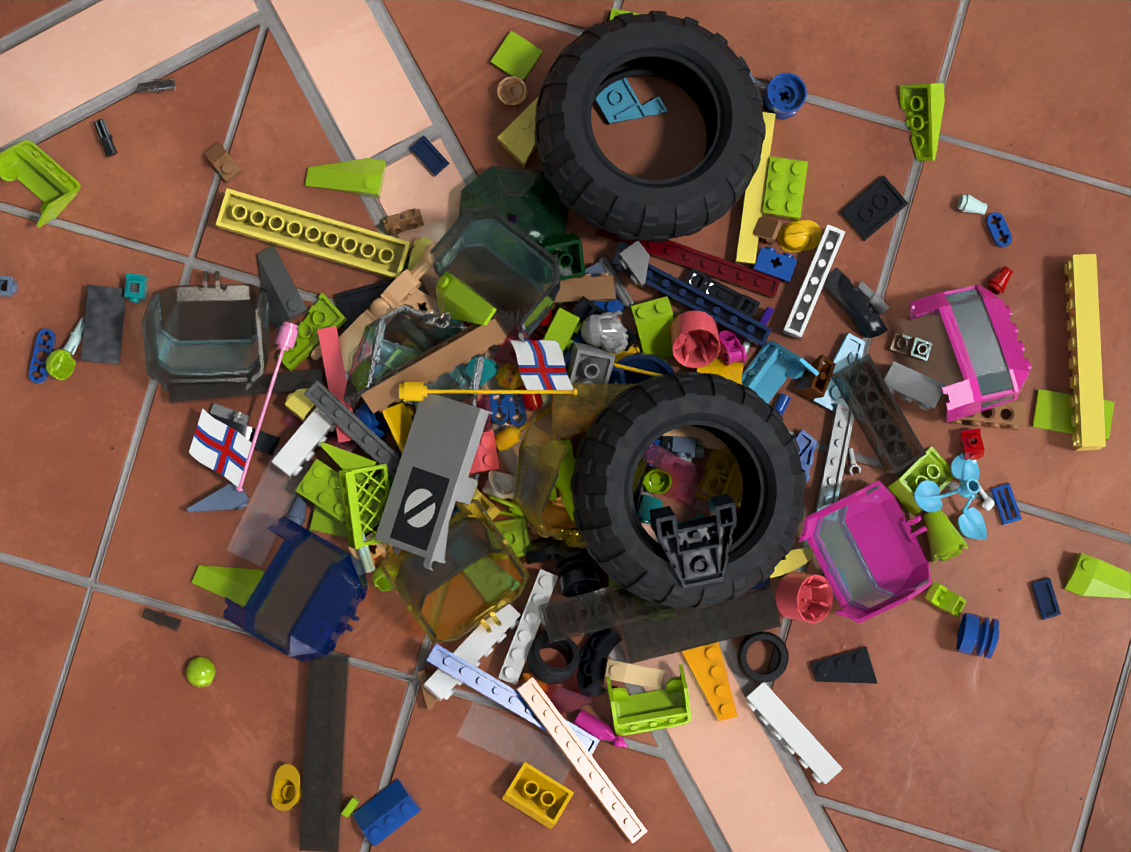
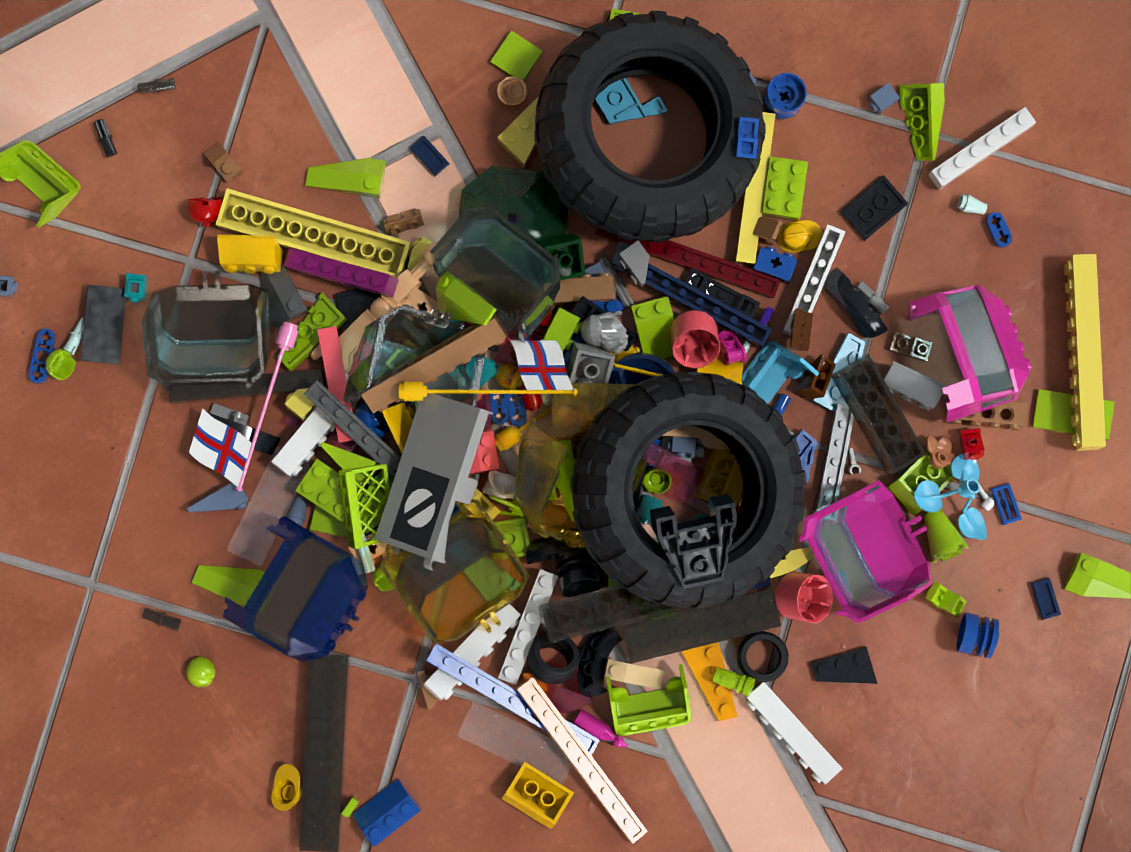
red cone [987,266,1013,295] -> none
none -> red cylinder [187,197,224,227]
none -> yellow slope [217,235,283,274]
none -> magenta brick [284,247,399,298]
none -> lime axle [713,667,755,697]
none -> blue slope [736,117,759,159]
none -> reddish brown bracket [789,308,813,351]
none -> sand blue brick [868,83,900,115]
none -> nougat plate [926,435,956,469]
none -> white brick [928,107,1036,190]

